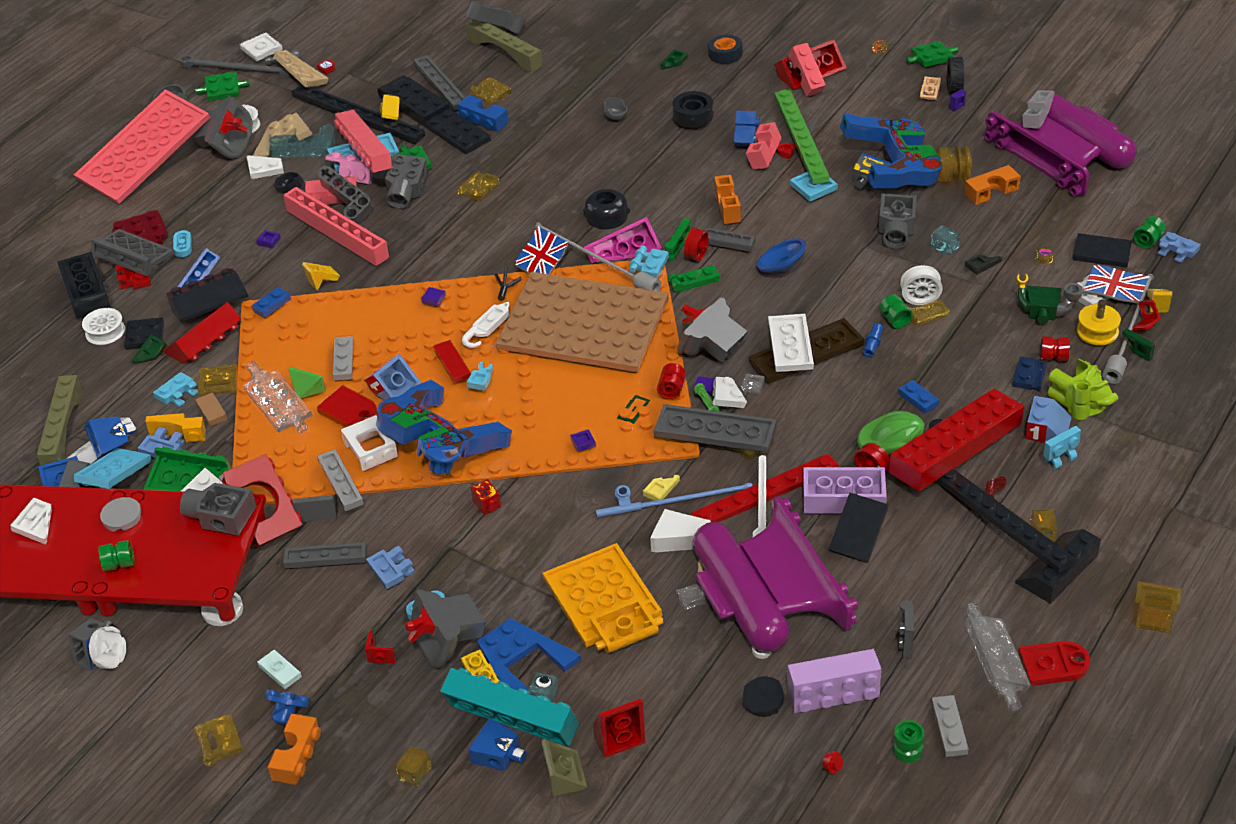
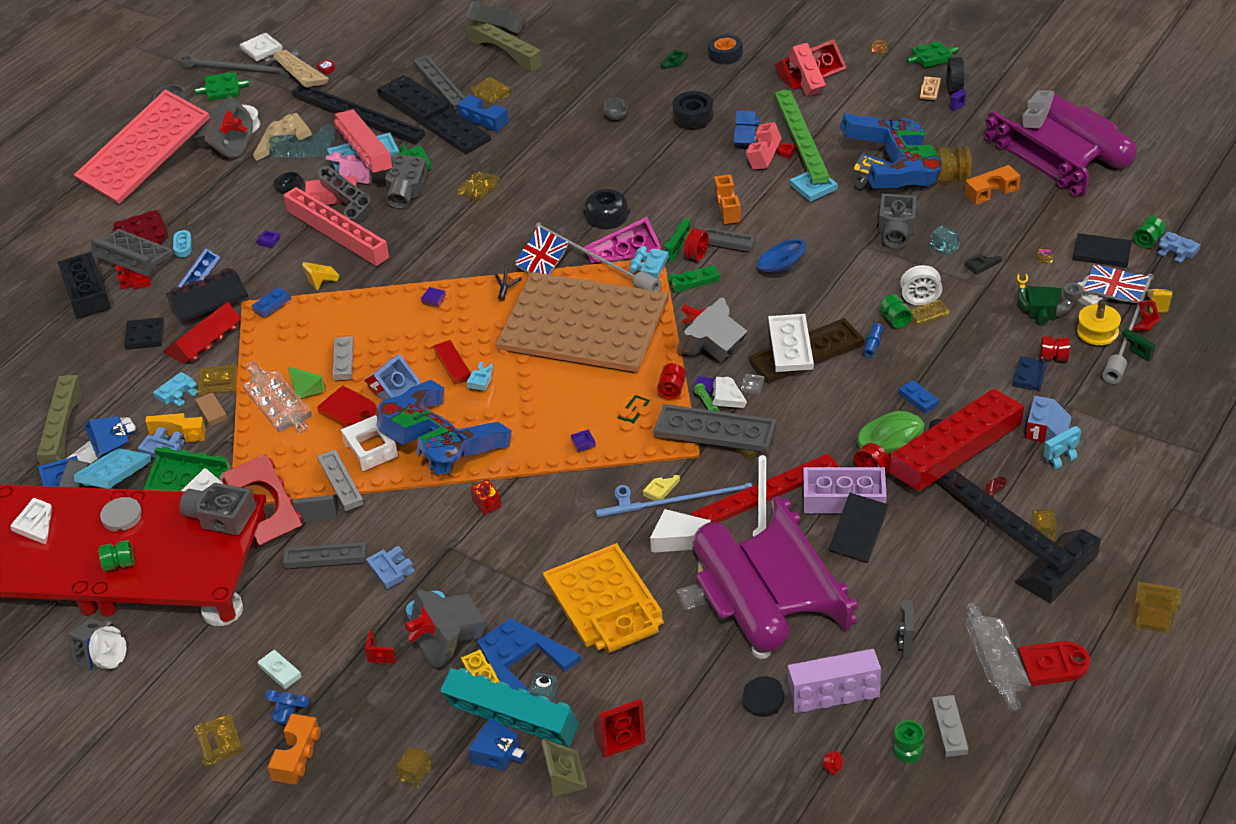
white wheel [82,308,125,345] -> none
dark green tile [131,334,167,364] -> none
white wing [247,156,284,179] -> none
yellow slope [380,95,399,120] -> none
white plate [462,302,510,348] -> none
lime helmet [1047,359,1118,420] -> none

